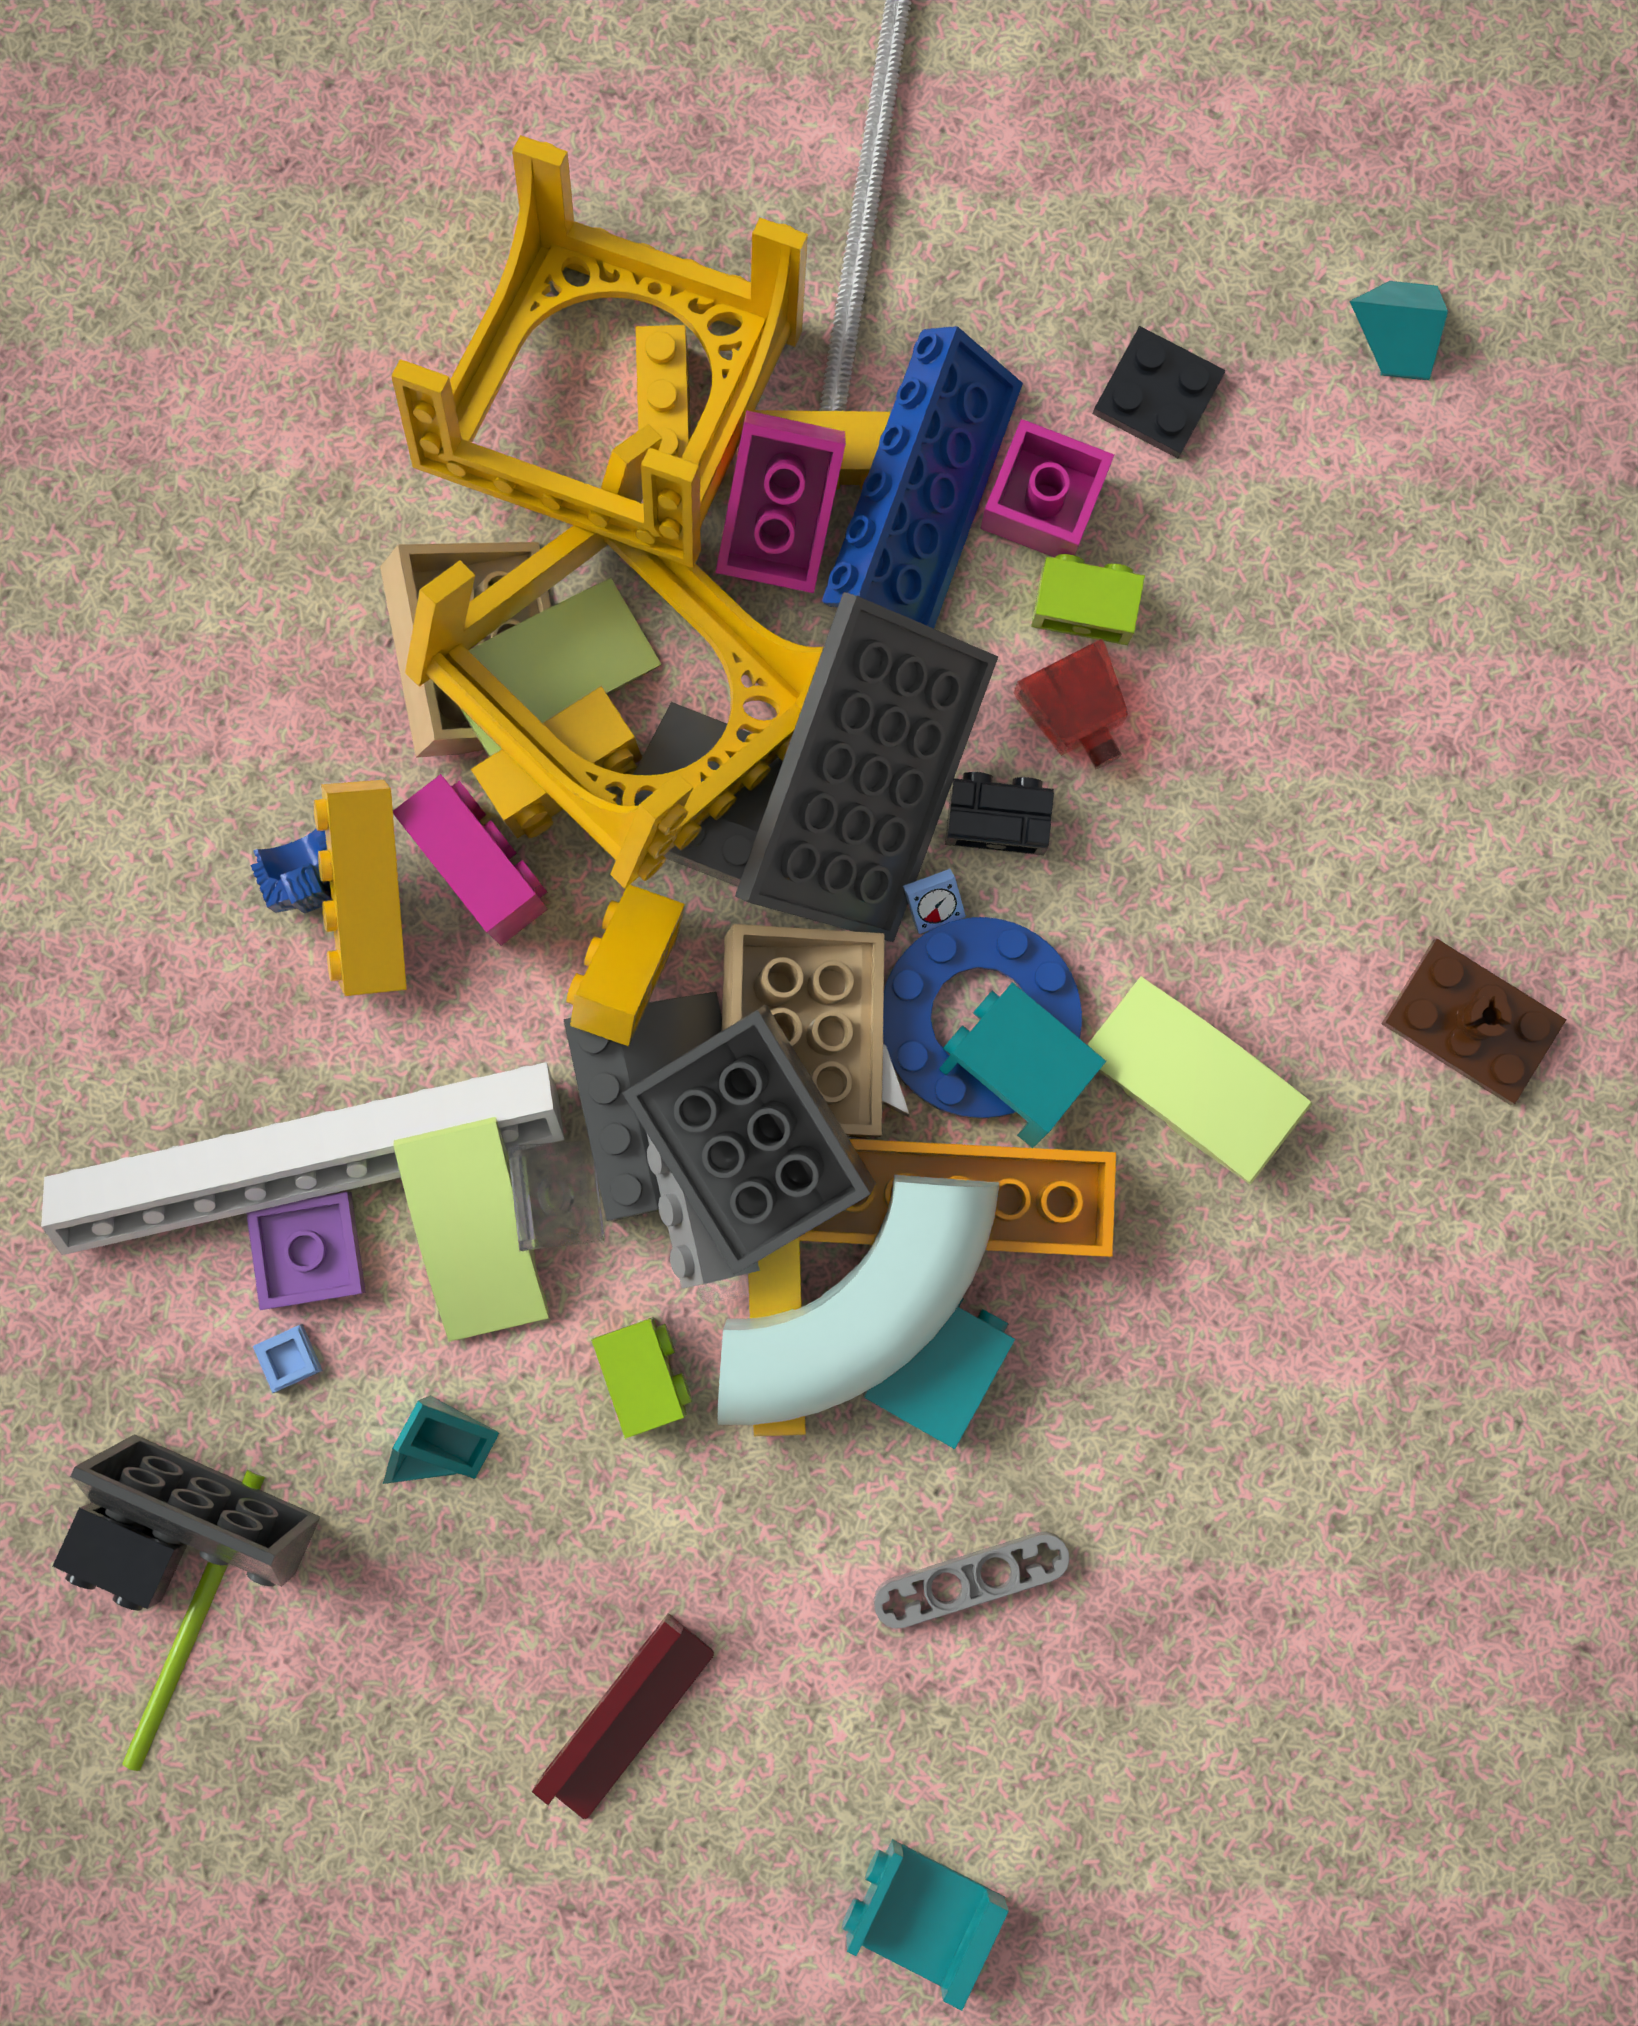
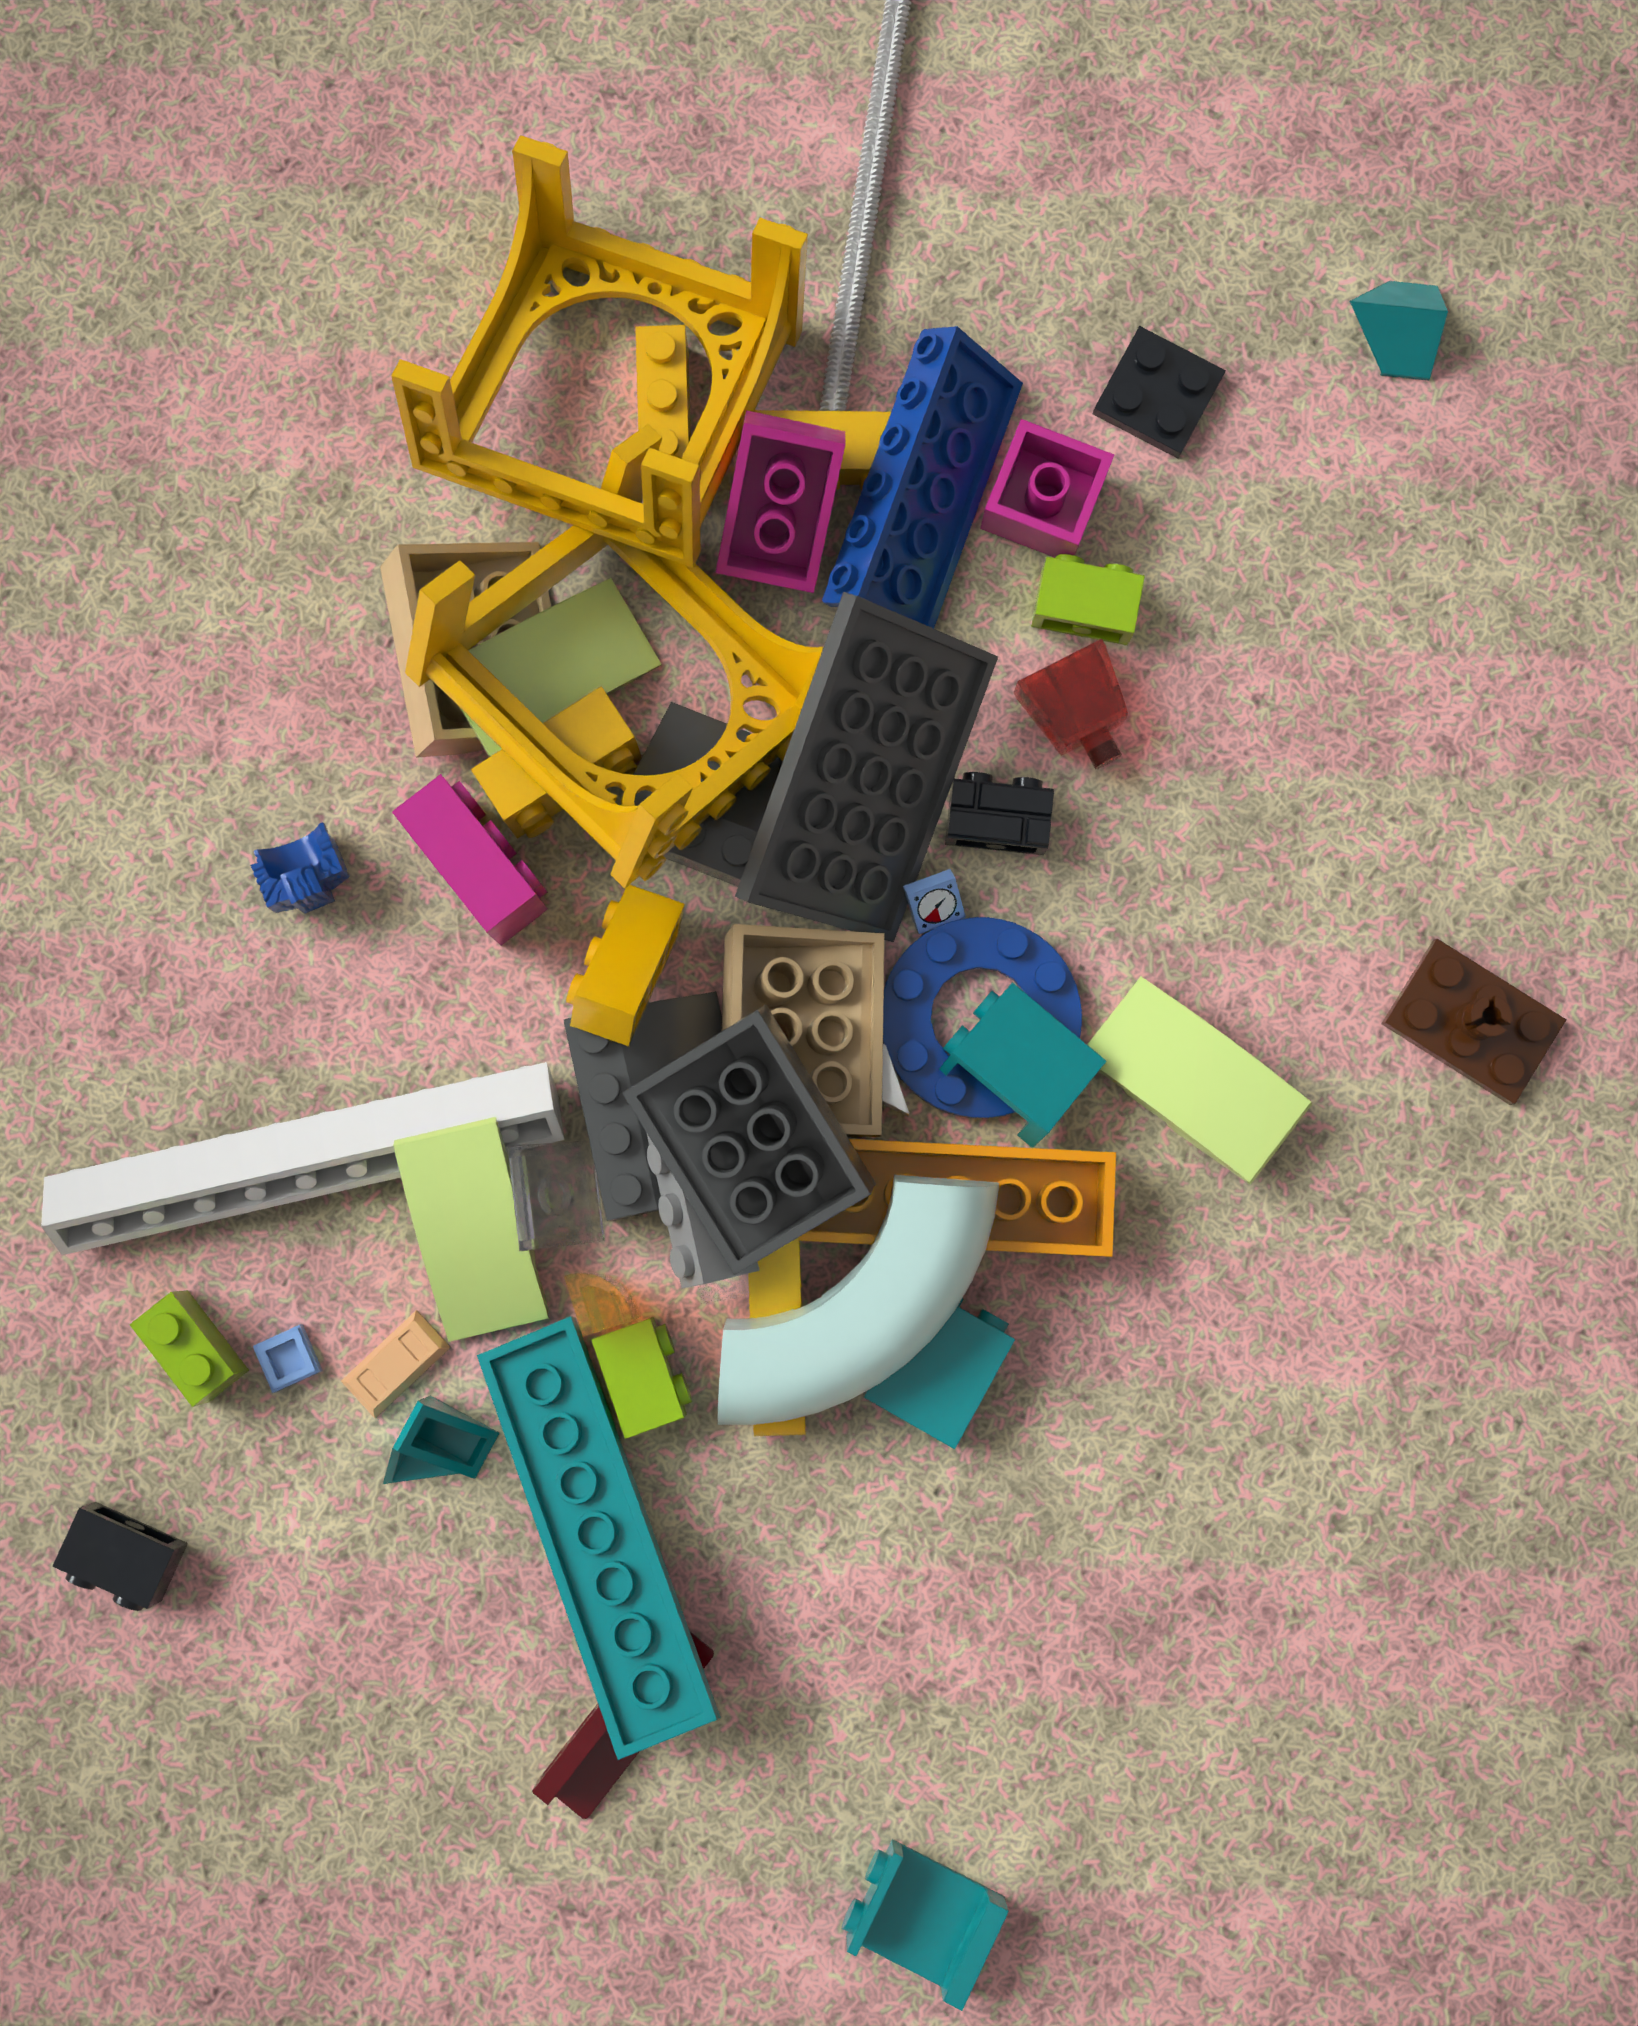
dark grey slope [70,1434,320,1587] -> none
lime piece [122,1470,265,1771] -> none
medium lavender plate [246,1192,366,1310] -> none
yellow brick [313,779,407,996] -> none
light grey beam [874,1532,1069,1629] -> none
none -> lime brick [129,1290,249,1407]
none -> light nougat tile [341,1310,451,1418]
none -> teal plate [477,1316,721,1760]
none -> clear yellow brick [564,1272,642,1337]

